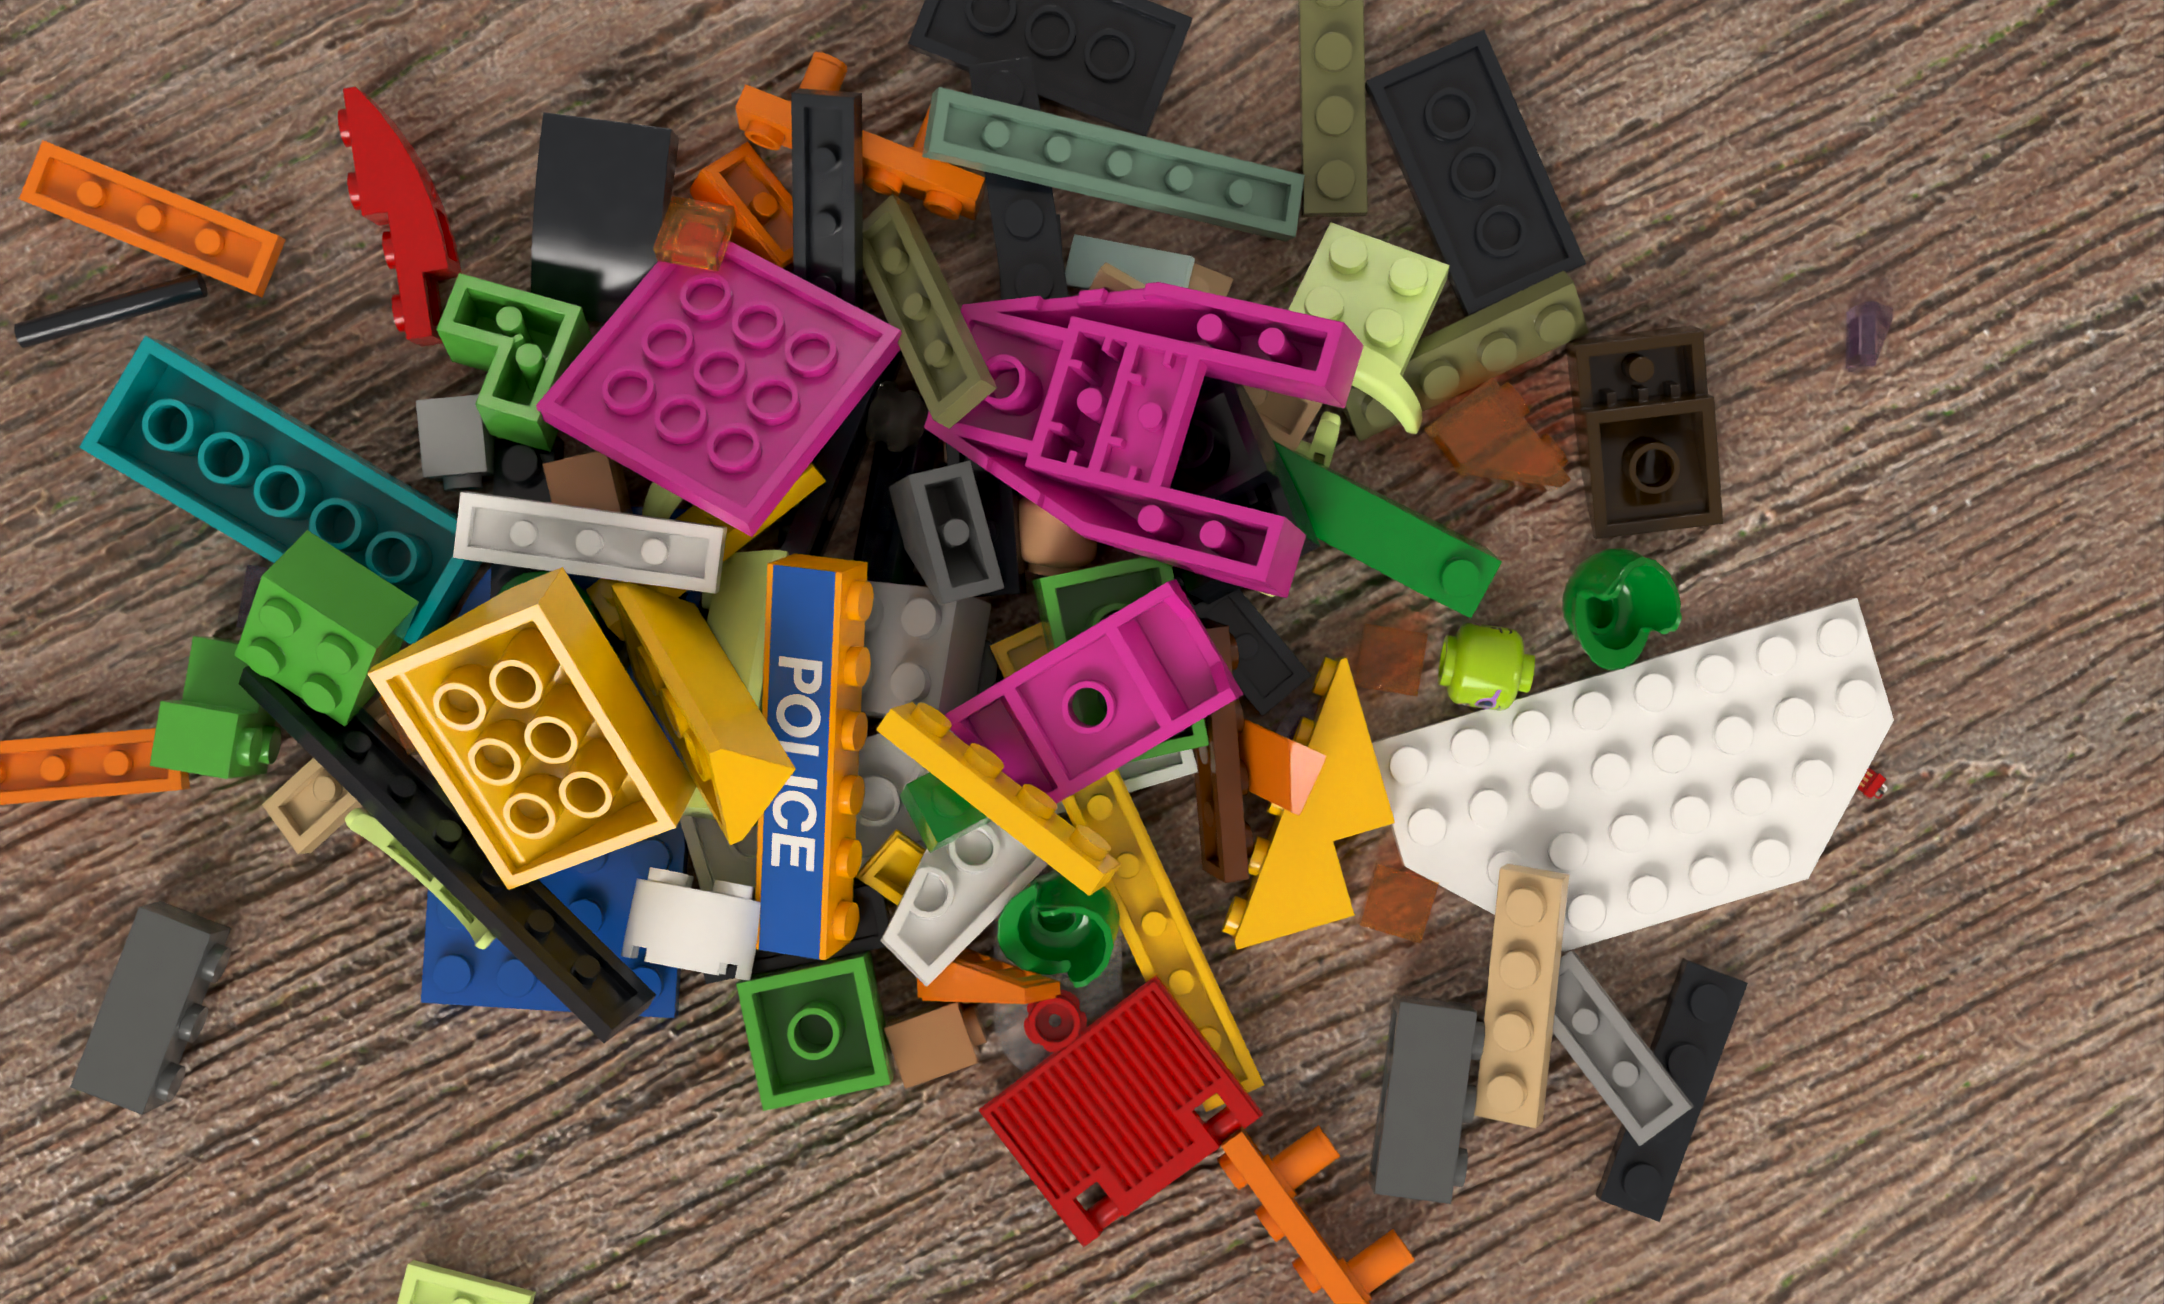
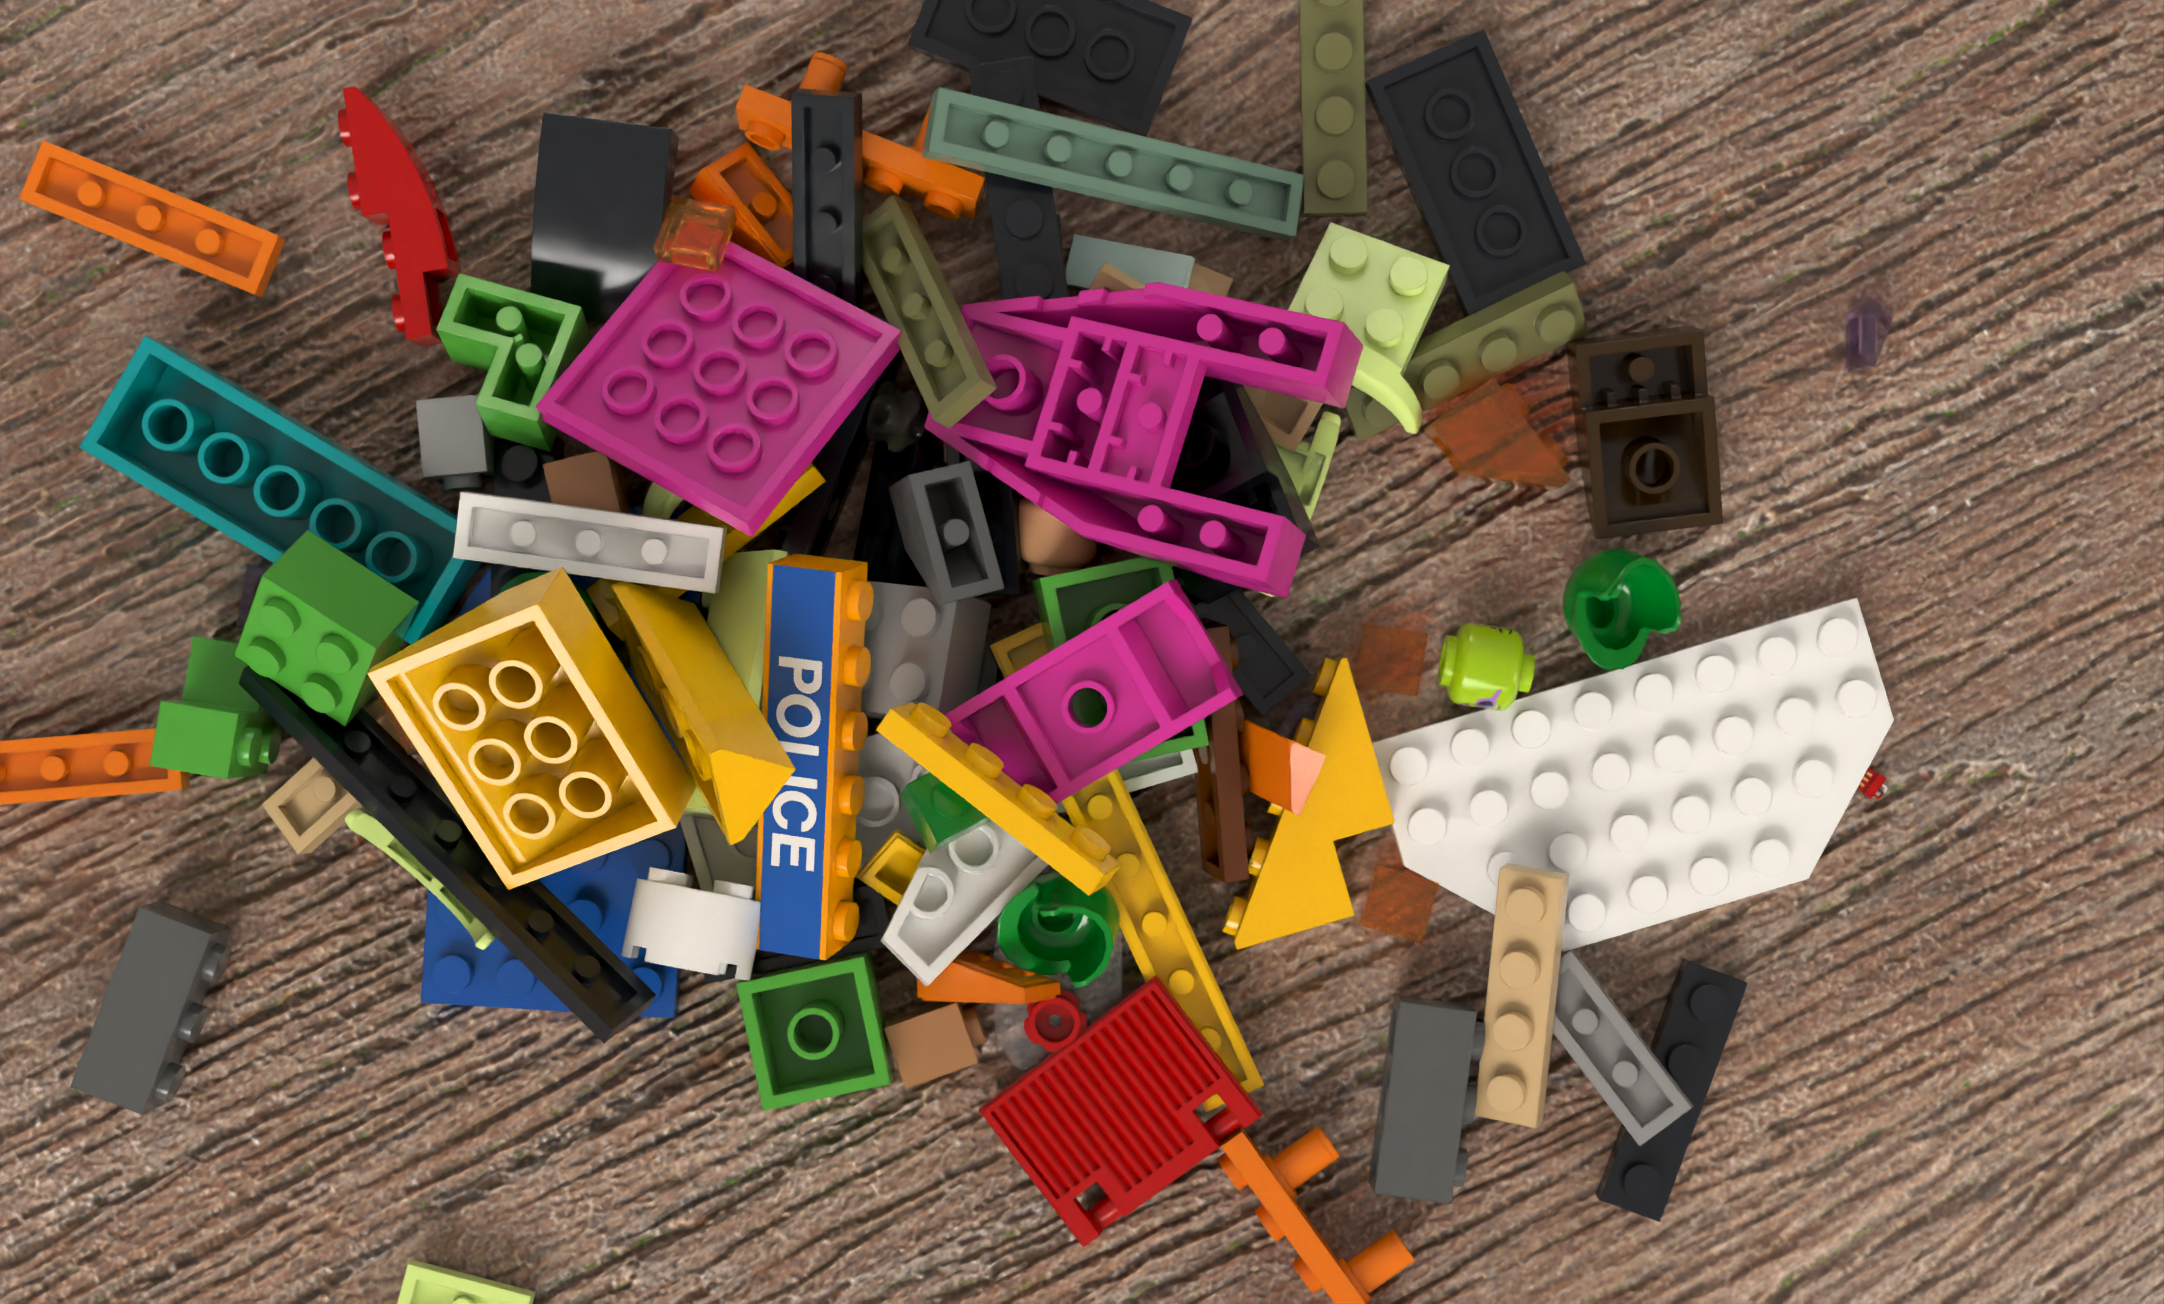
black bar [14,272,208,348] -> none
green slope [1273,440,1502,618] -> none

